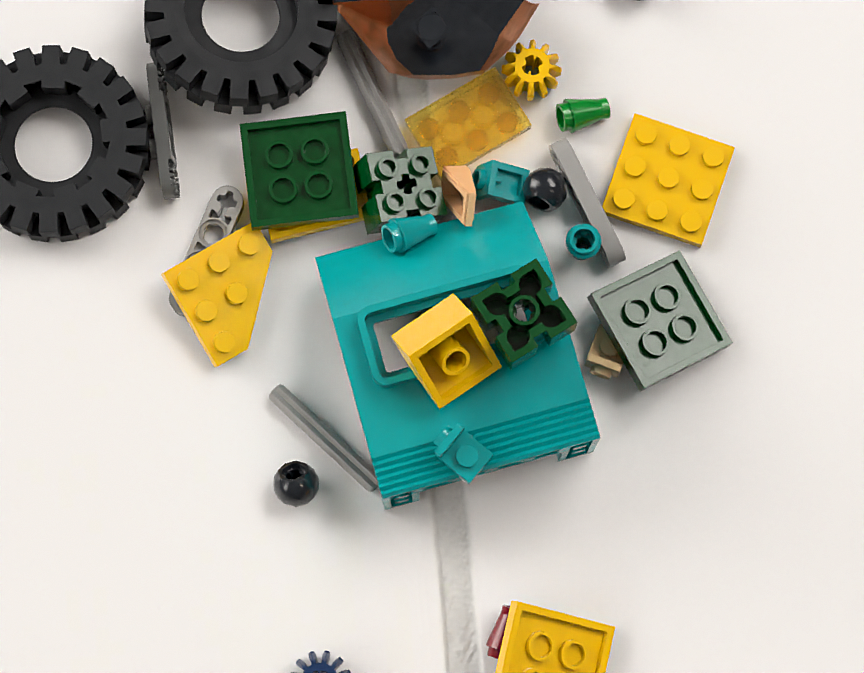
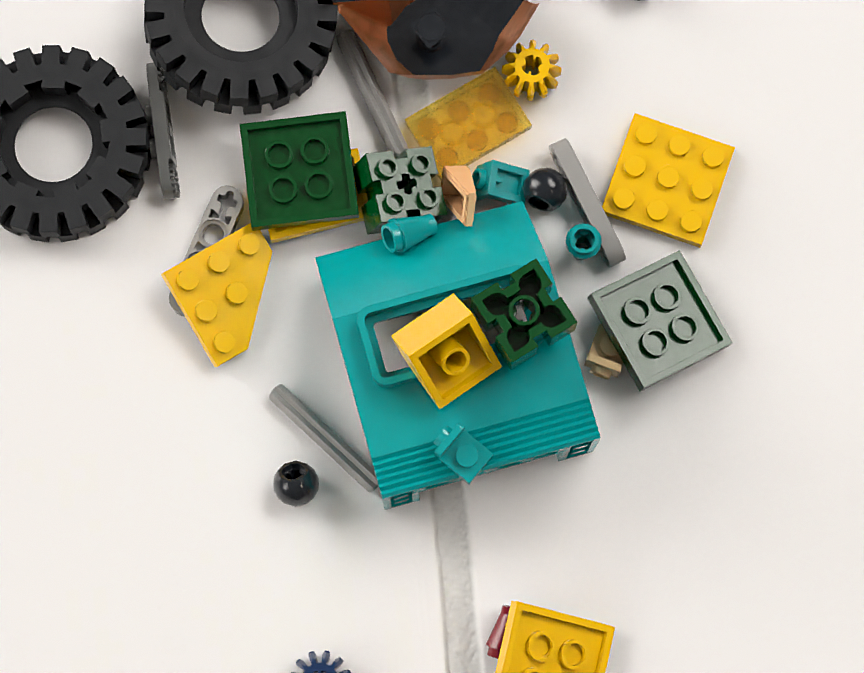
green cone [555,98,610,133] -> none

